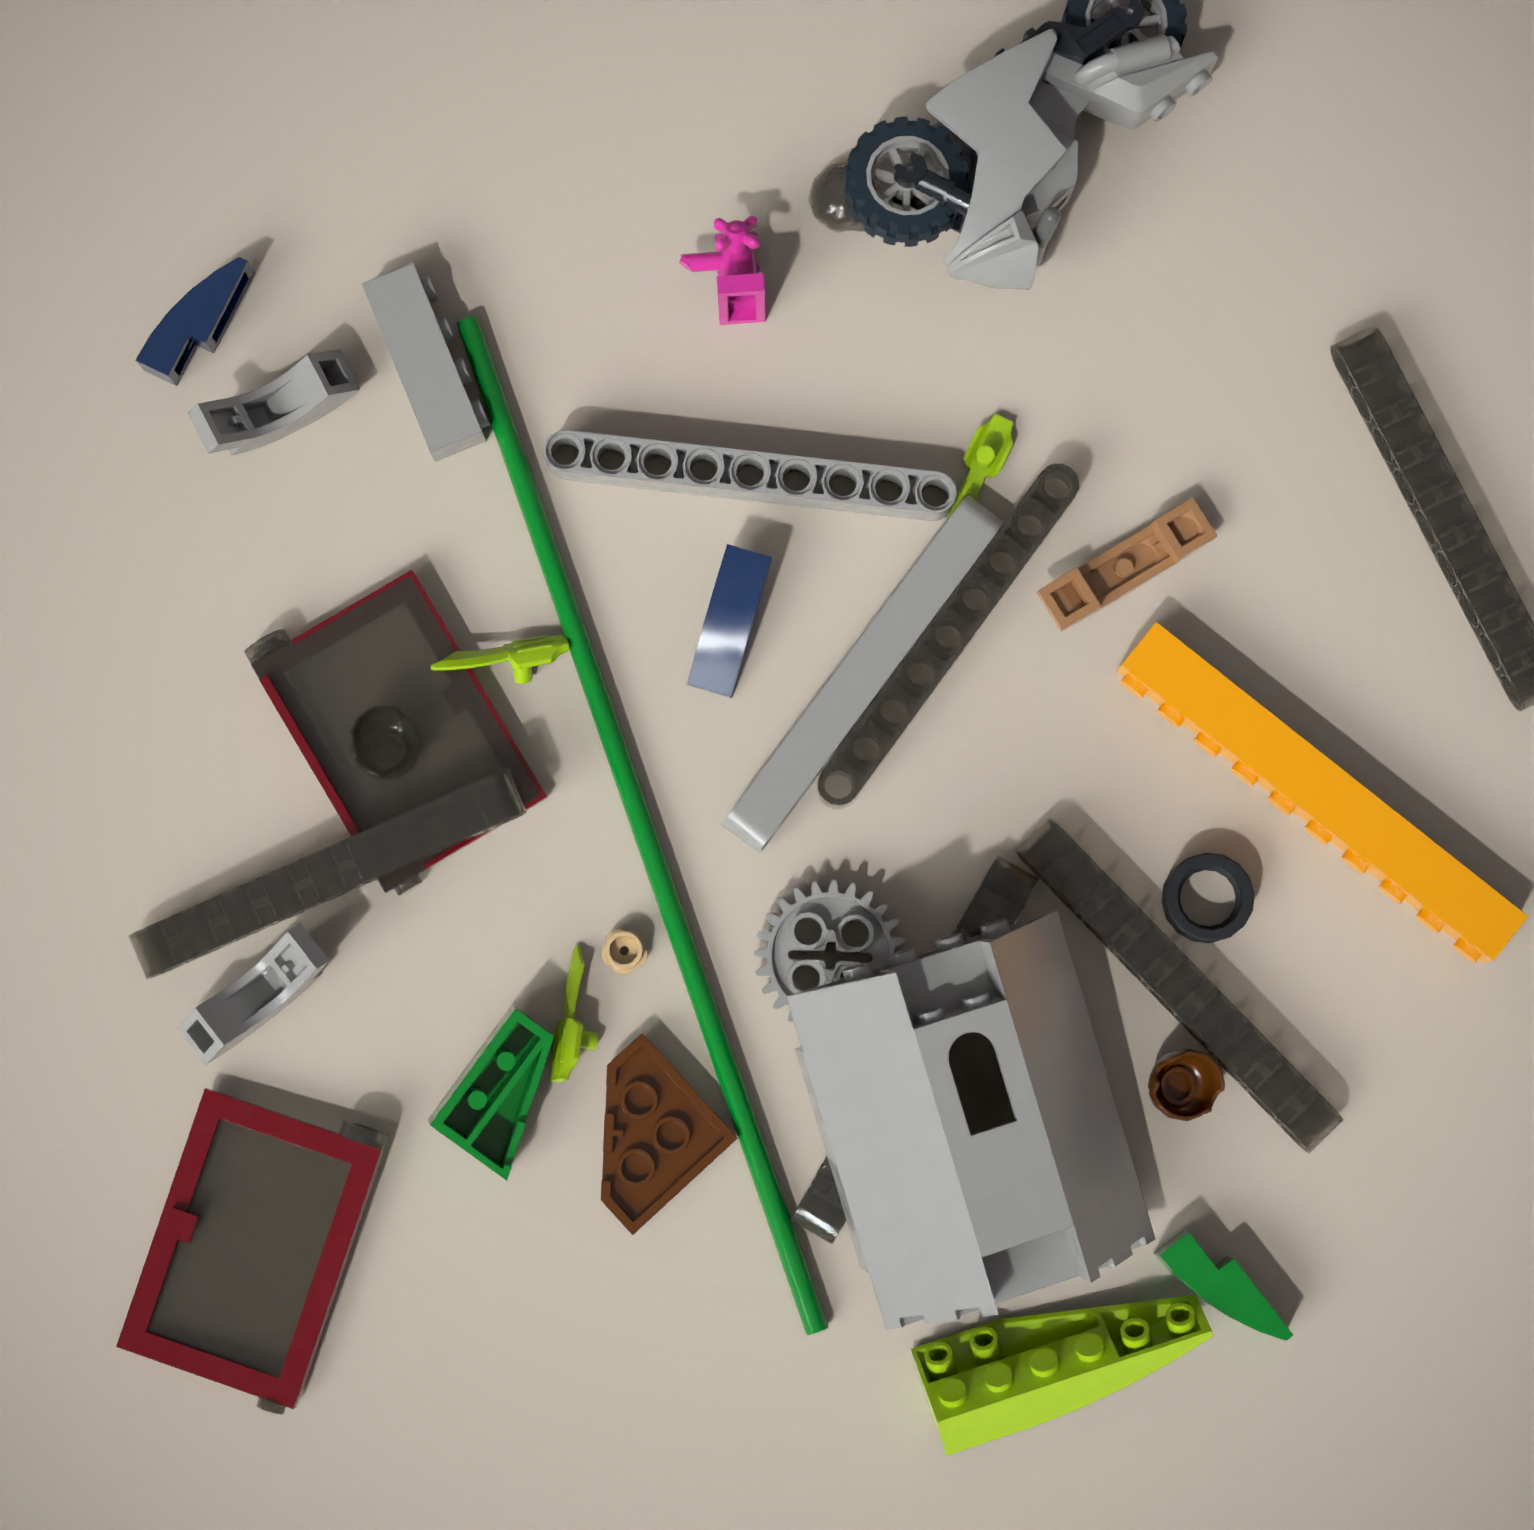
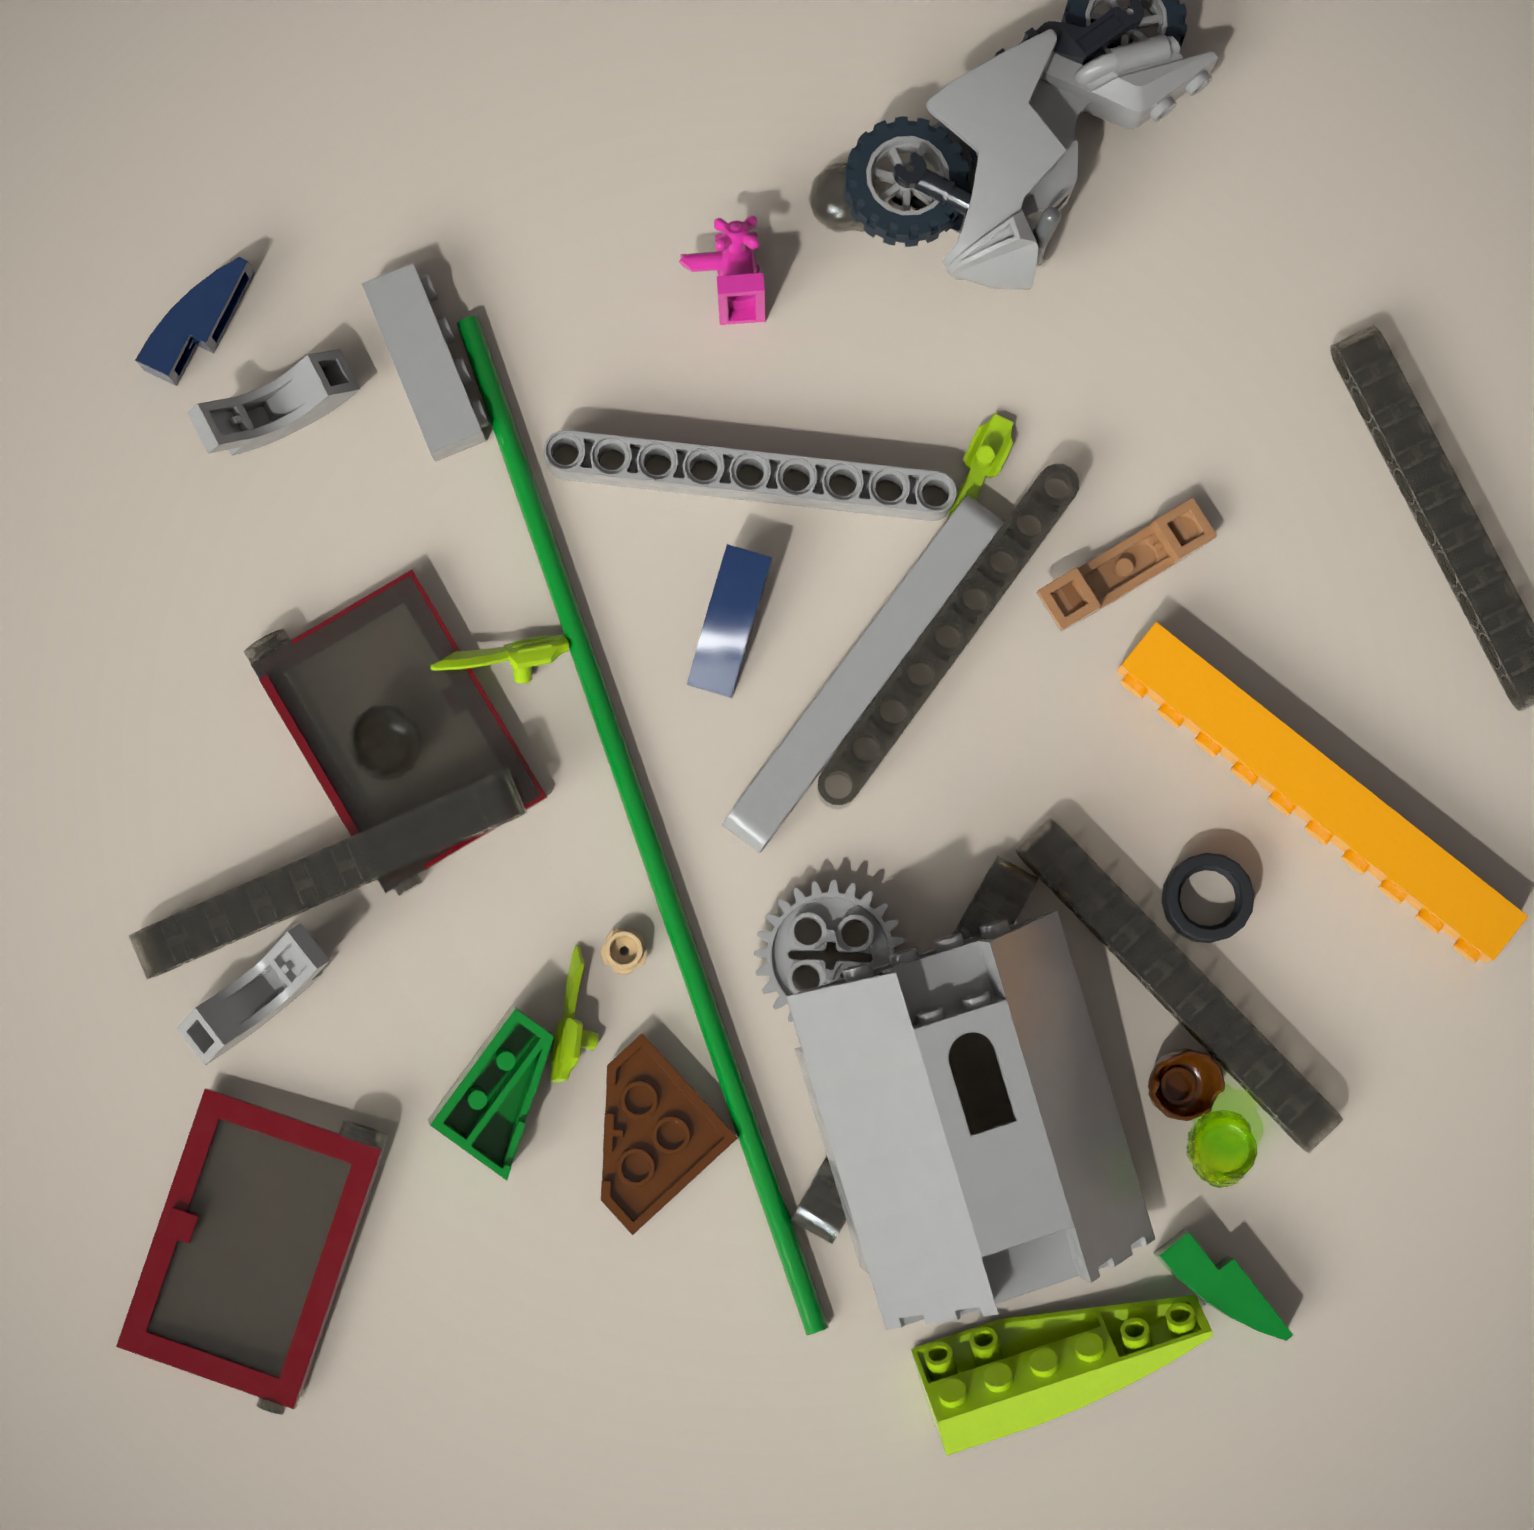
none -> clear neon green hair [1186,1110,1257,1188]

